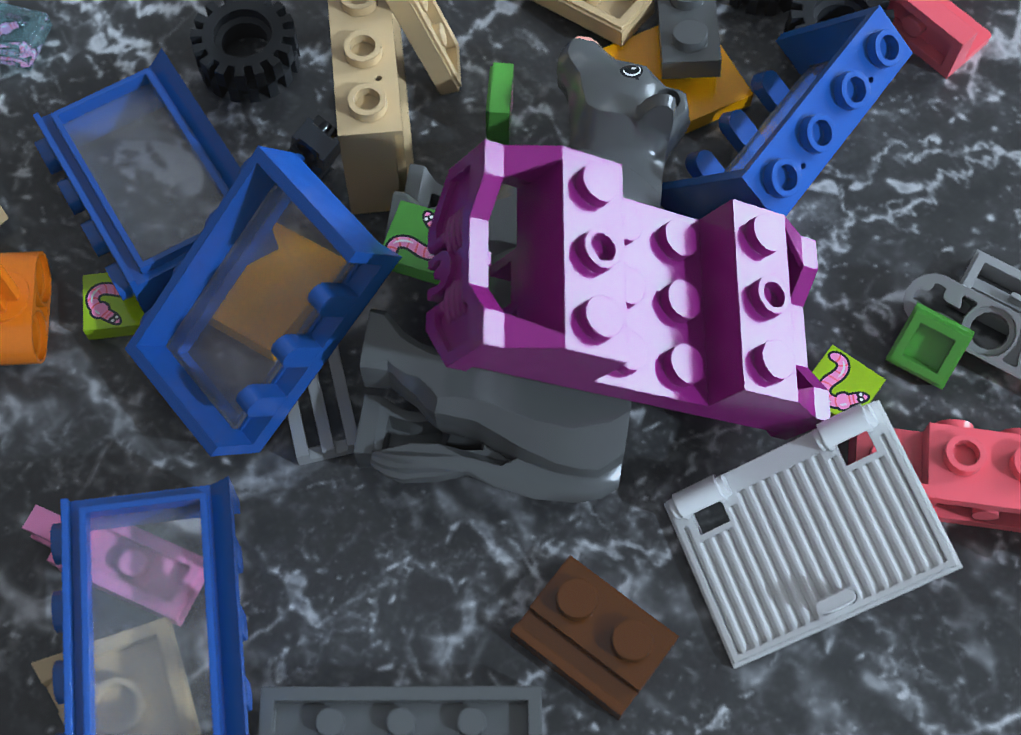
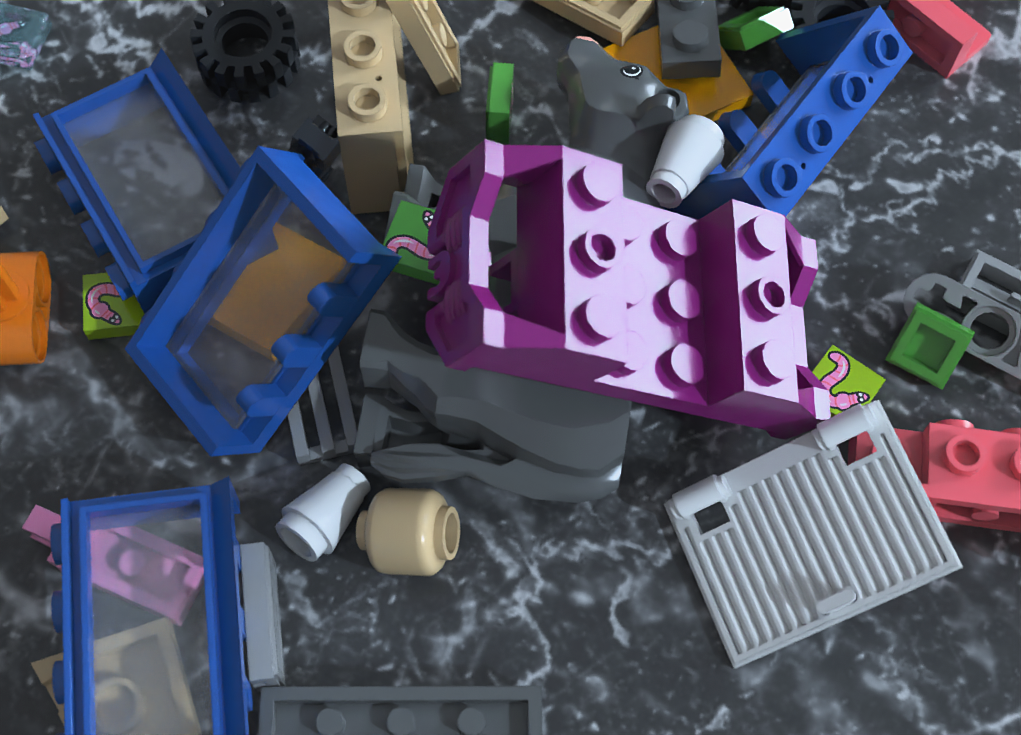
reddish brown plate [510,555,679,721] -> none
none -> light grey tile [240,542,286,695]
none -> white cone [275,463,371,562]
none -> tan head [356,488,460,576]
none -> white cone [646,114,725,208]
none -> bright green tile [718,7,794,51]

